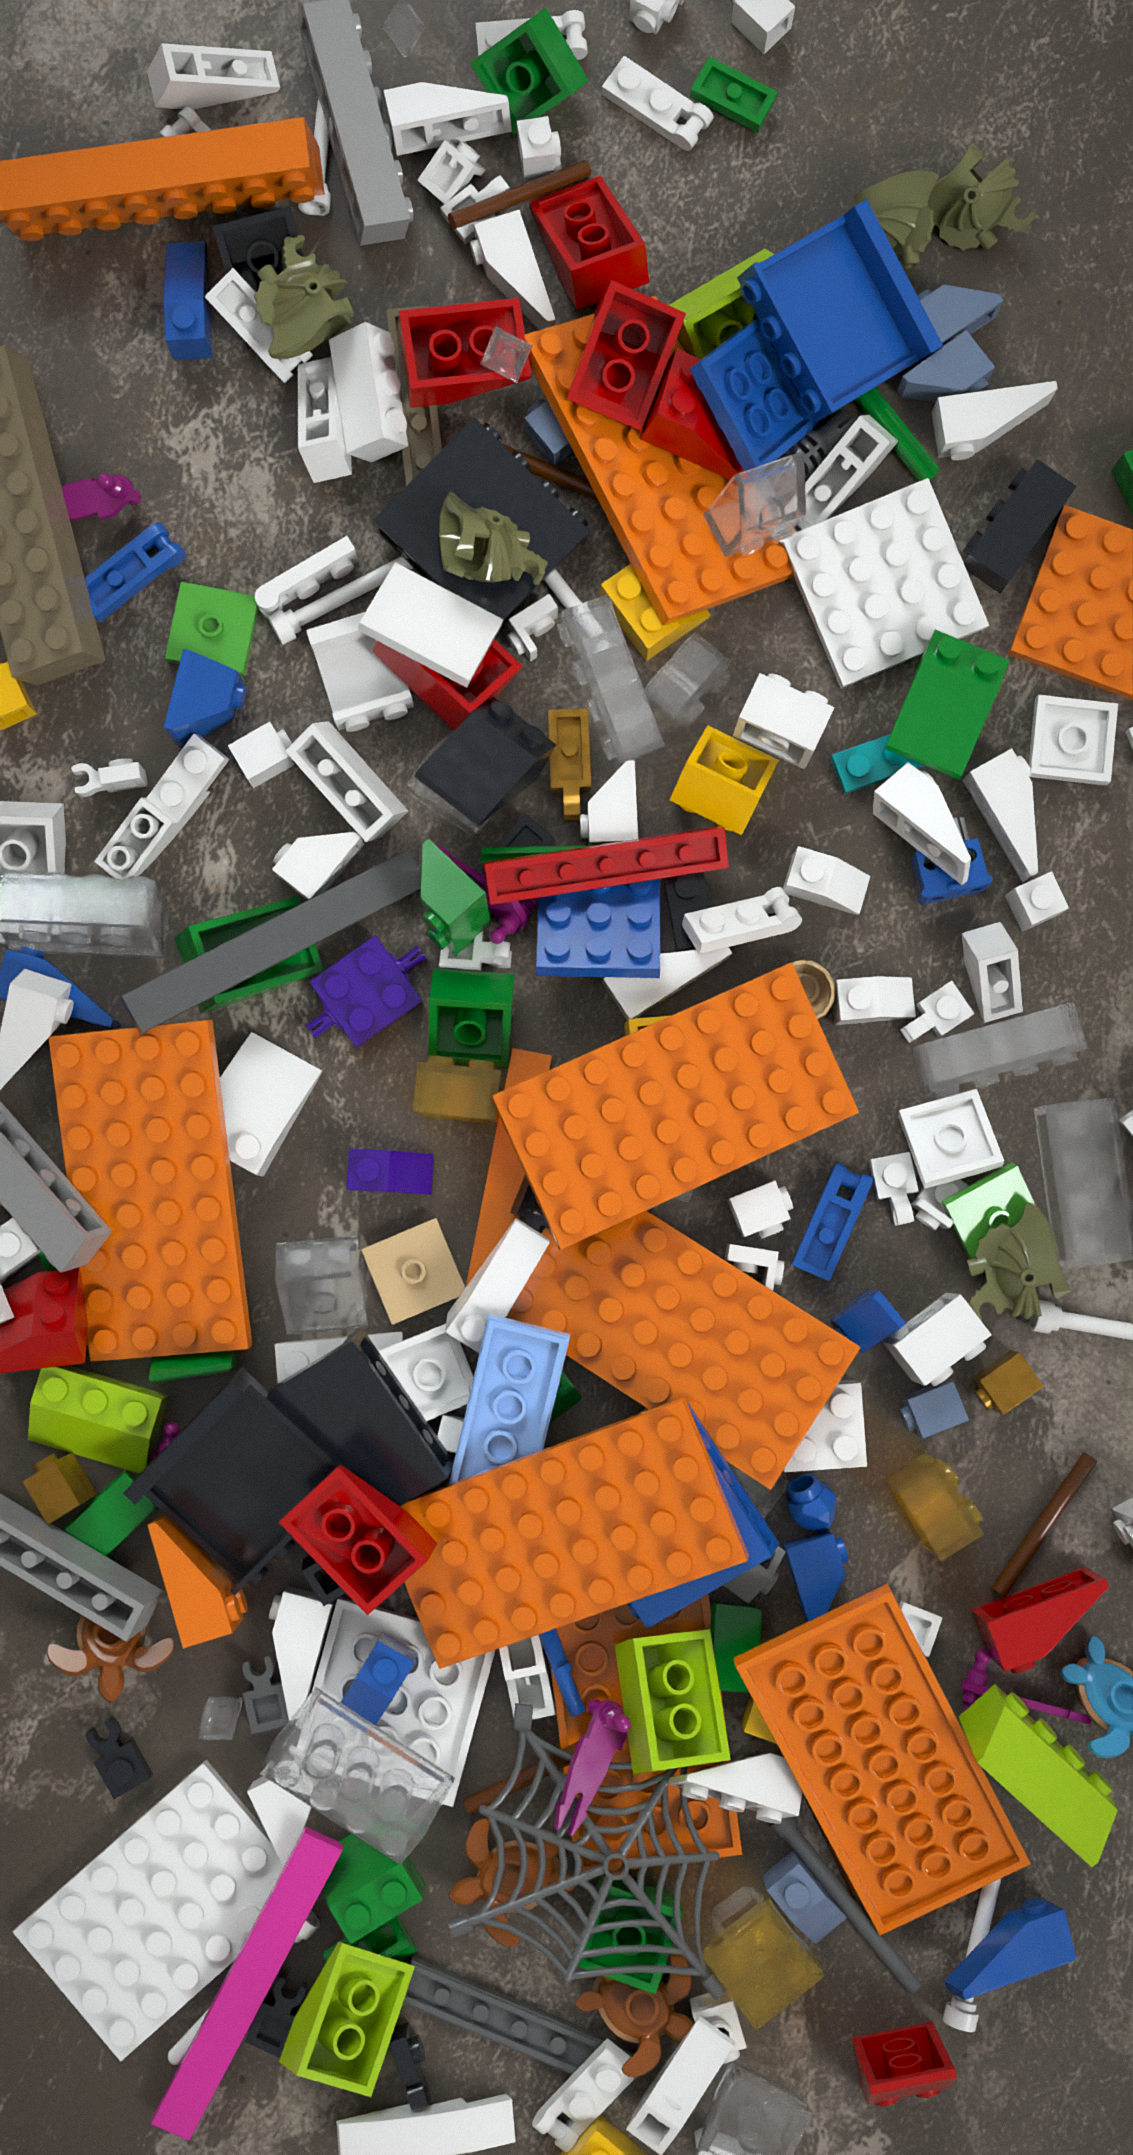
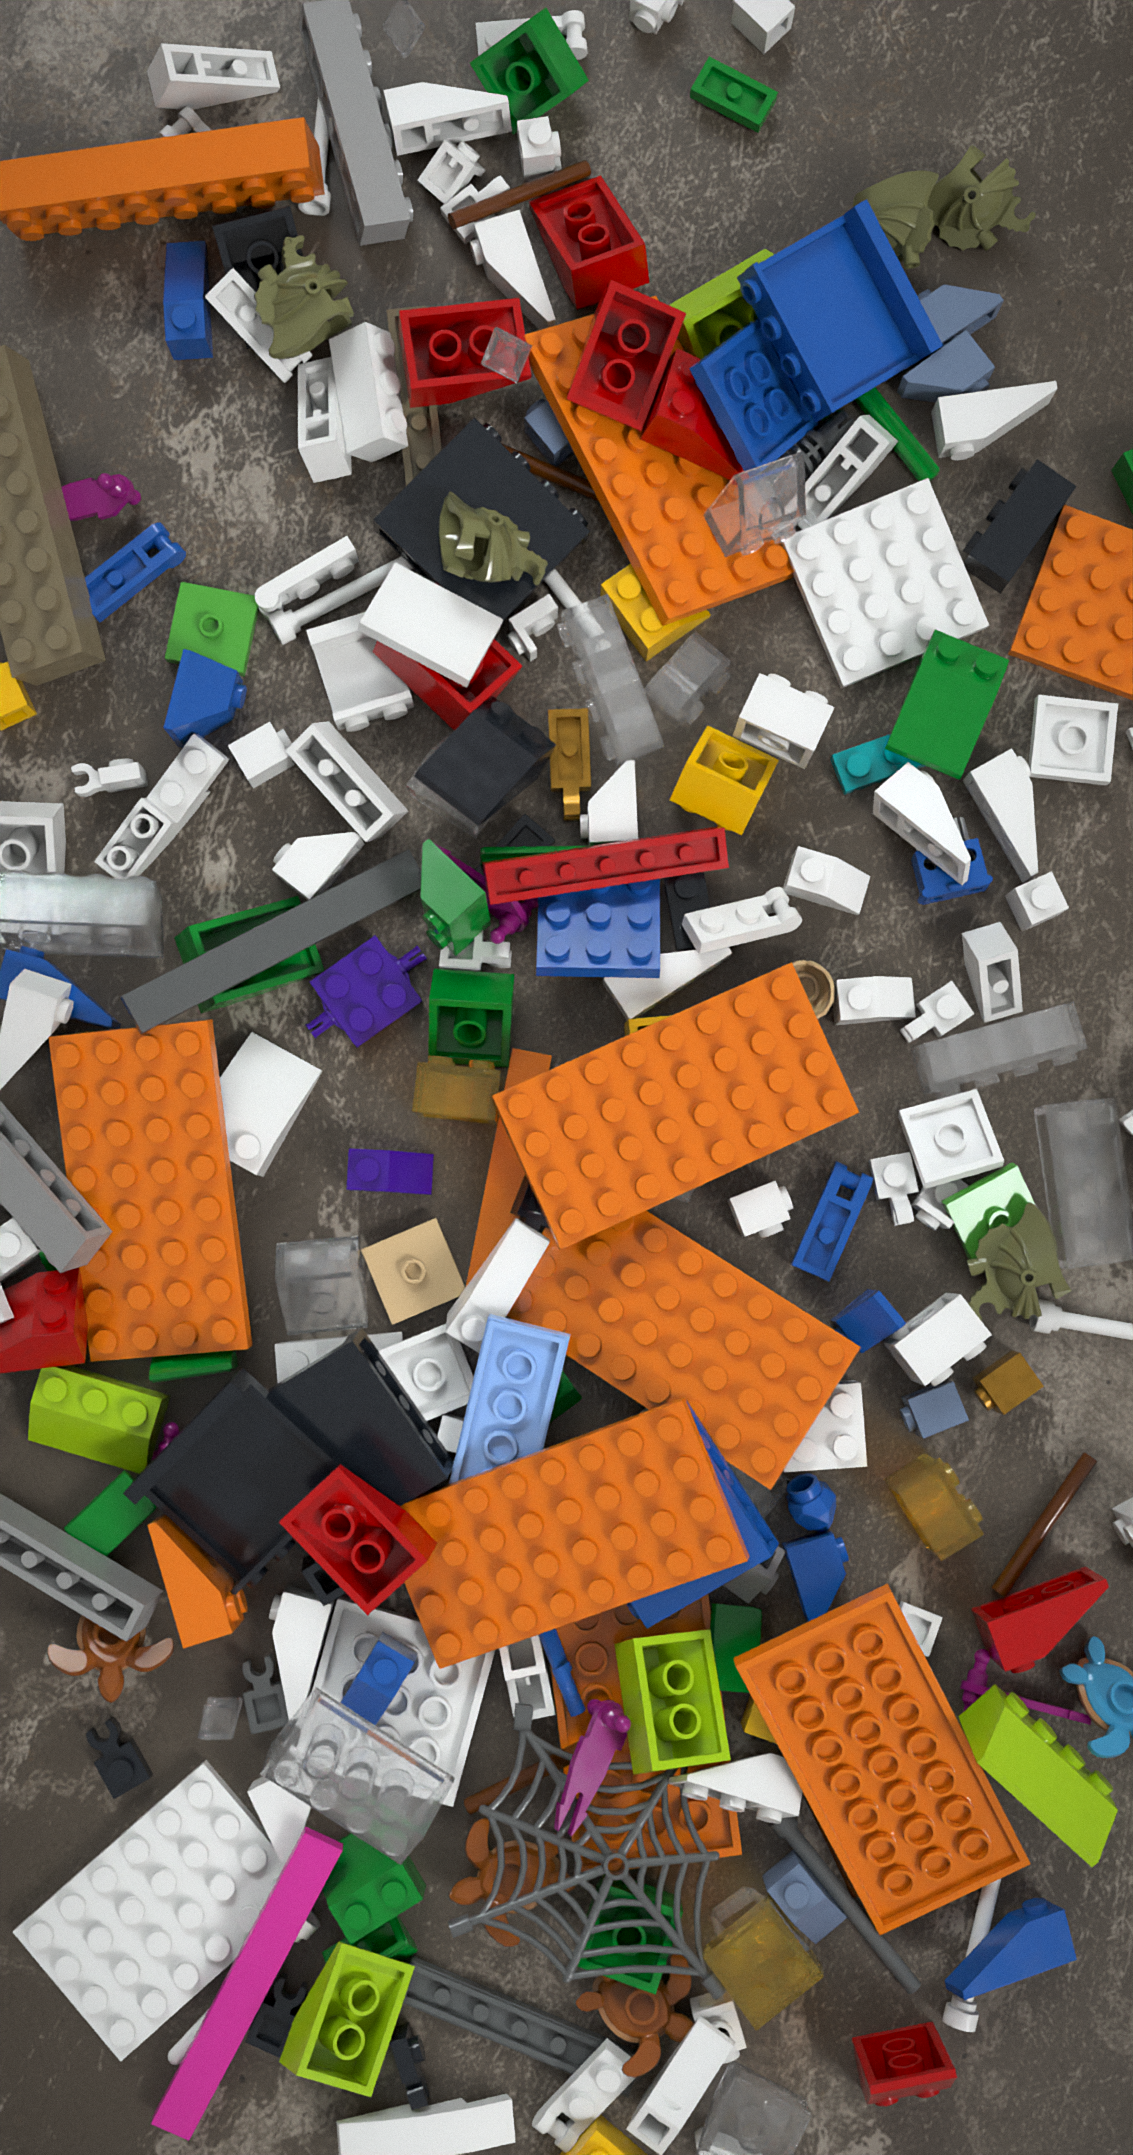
pearl gold brick [22,1452,97,1525] -> none
white plate [602,56,714,151] -> none
white bracket [725,1244,784,1291] -> none

